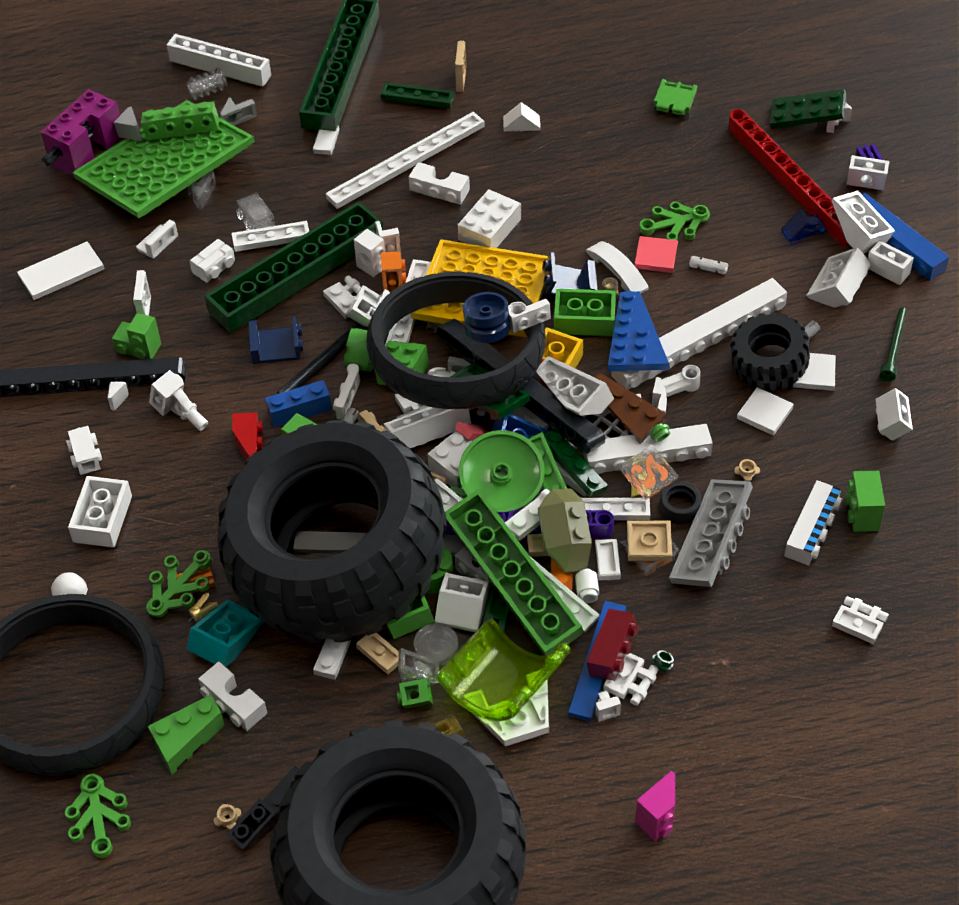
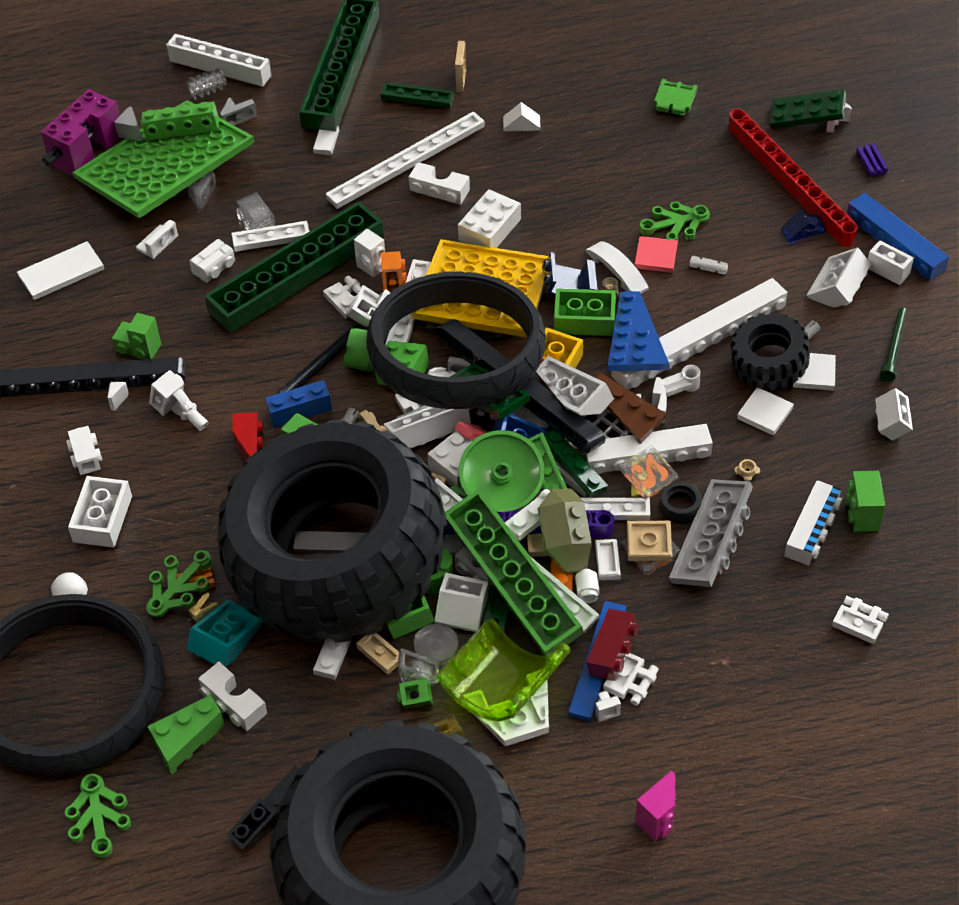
white tile [133,270,151,316] -> none
tan plate [214,804,241,830] -> none
dark blue panel [249,316,304,364] -> none
white plate [333,364,360,420] -> none
white panel [375,221,401,254] -> none
dark blue wheel [463,292,510,343] -> none
white plate [508,299,551,333] -> none
bright green plate [650,423,670,442] -> none
dark green plate [652,650,674,671] -> none
white slope [832,191,895,254] -> none
white brick [846,155,889,190] -> none

